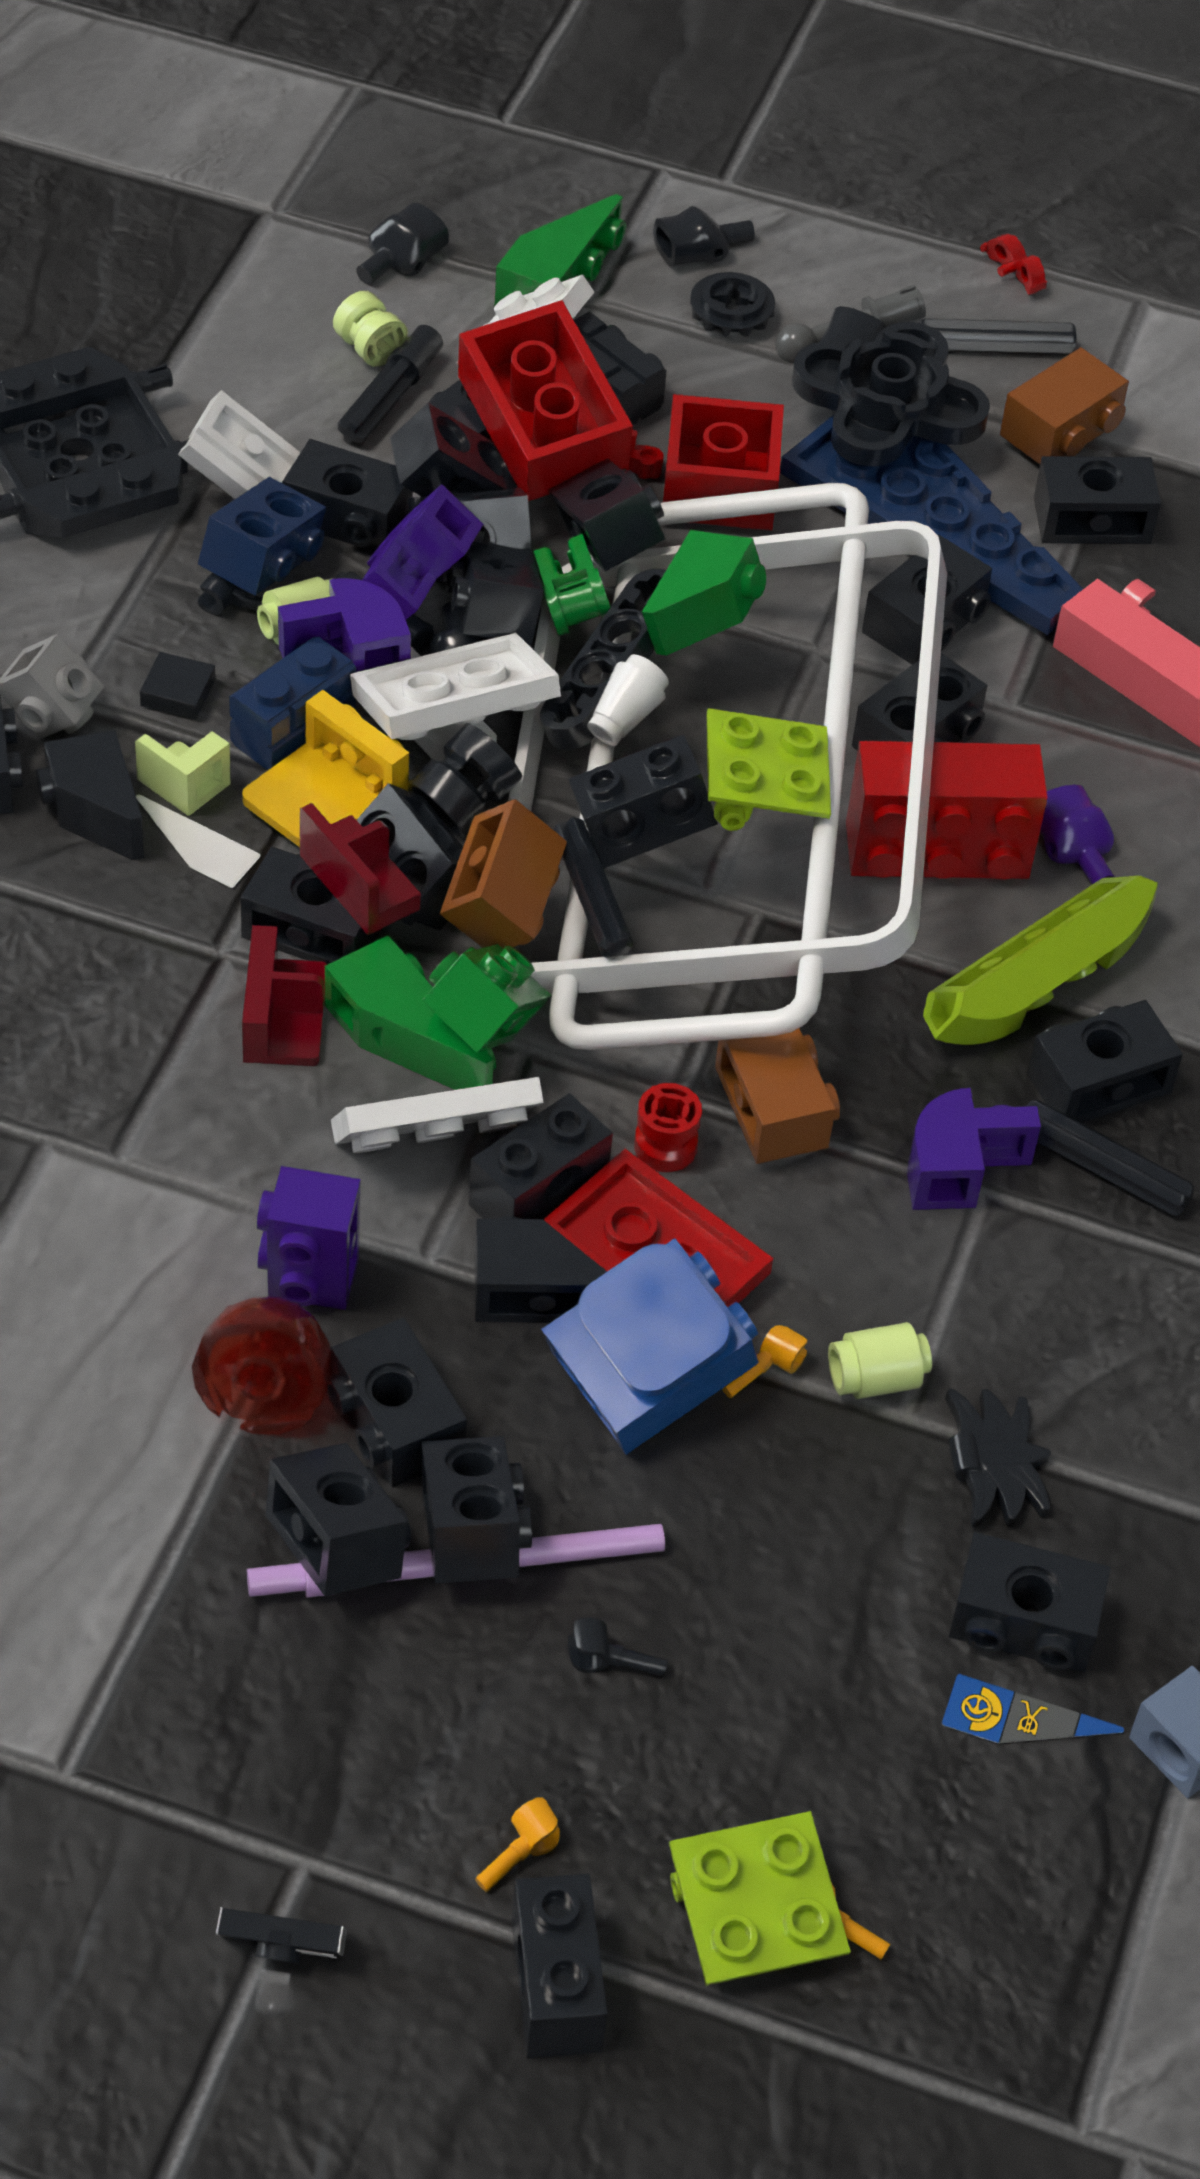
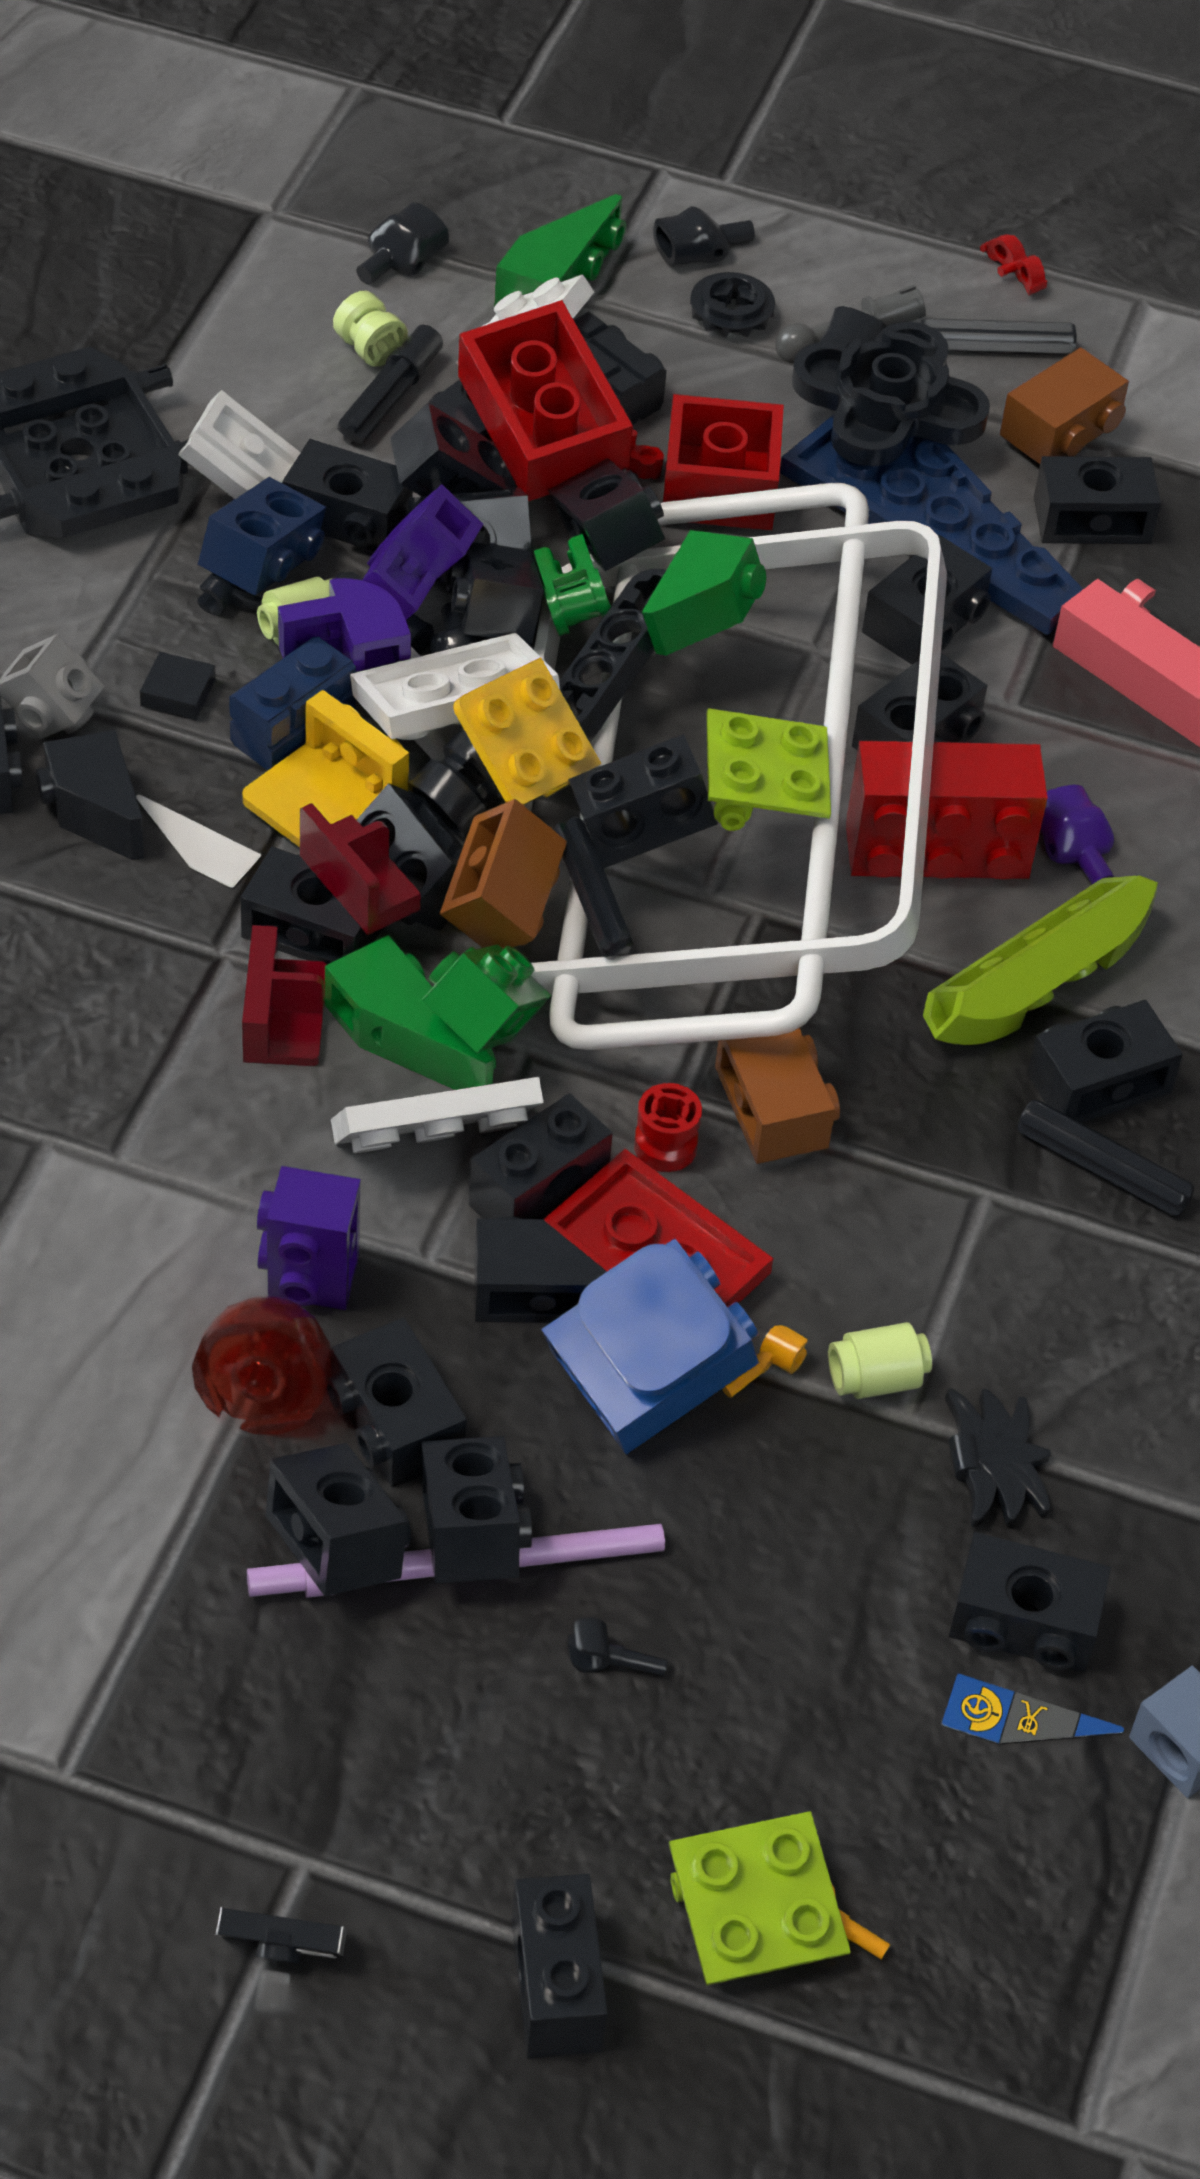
yellowish green panel [135,731,231,816] -> none
light orange hand [475,1797,560,1892] -> none
white cone [587,654,669,746] -> none
dark purple brick [907,1088,1041,1210] -> none
none -> yellow bracket [453,657,602,805]

